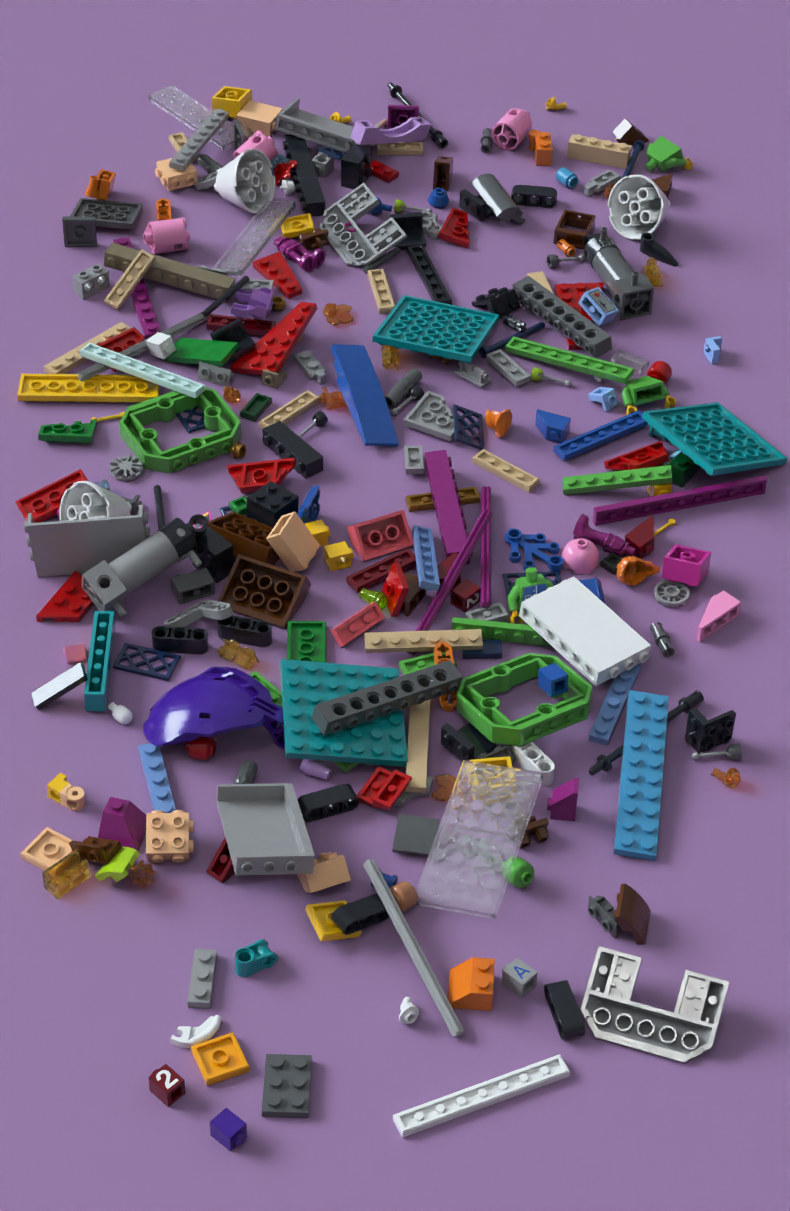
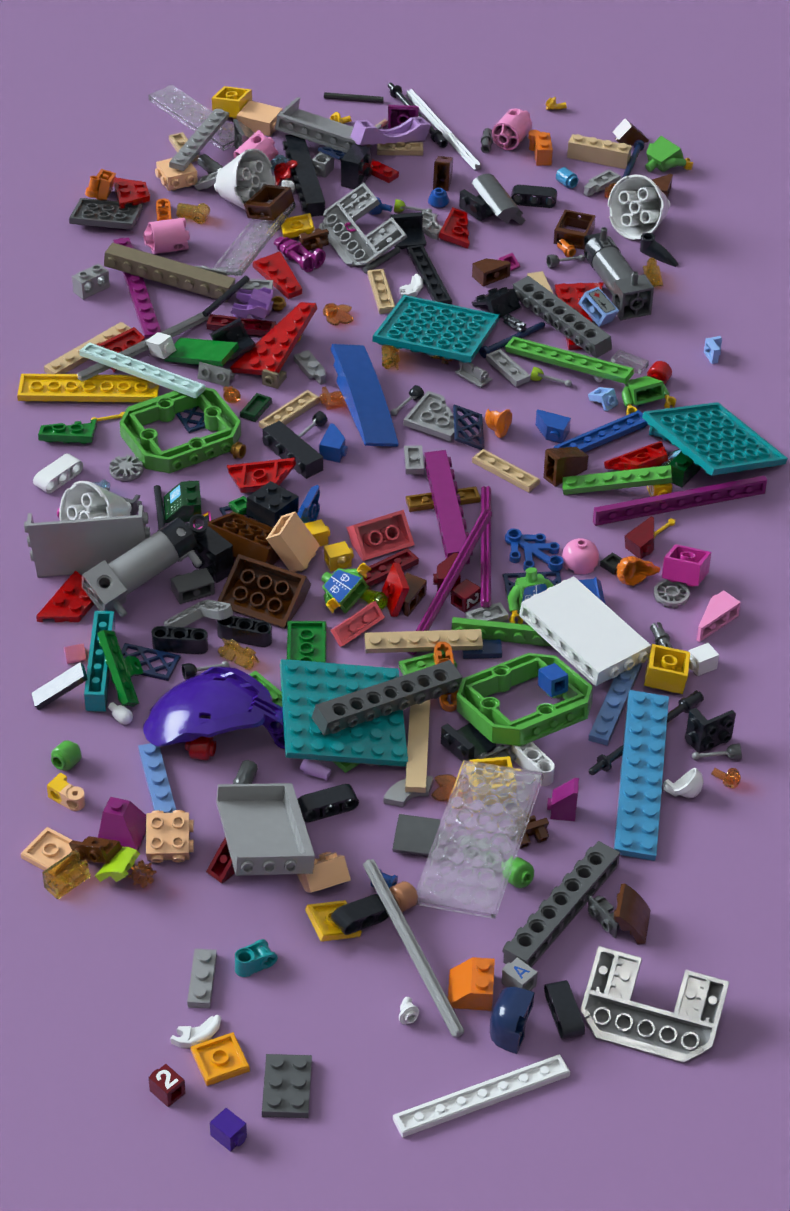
red tile [15,469,88,523] -> none
dark grey tile [62,216,98,247] -> none
tan tile [104,249,156,311] -> none
red slope [357,766,412,810] -> none
dark grey axle [385,368,422,409] -> none
medium blue plate [412,525,440,591] -> none
magenta piece [573,514,636,557] -> none
none -> white beam [33,453,84,494]
none -> bright green head [51,740,82,771]
none -> green plate [97,630,143,707]
none -> red wing [114,177,150,209]
none -> dark green slope [164,481,202,523]
none -> clear yellow piece [176,203,210,224]
none -> black hinge [182,661,229,680]
none -> reddish brown window [244,185,294,221]
none -> blue slope [319,423,348,463]
none -> torso [321,563,371,614]
none -> pearl dark grey bar [324,92,384,103]
none -> white piece [399,274,423,298]
none -> axle [406,89,481,171]
none -> reddish brown slope [472,258,511,287]
none -> dark blue brick [489,987,535,1054]
none -> dark pink slope [498,252,520,271]
none -> dark grey brick [502,841,620,968]
none -> reddish brown slope [543,447,589,487]
none -> yellow brick [644,644,690,694]
none -> white piece [663,768,704,798]
none -> white brick [688,643,719,676]

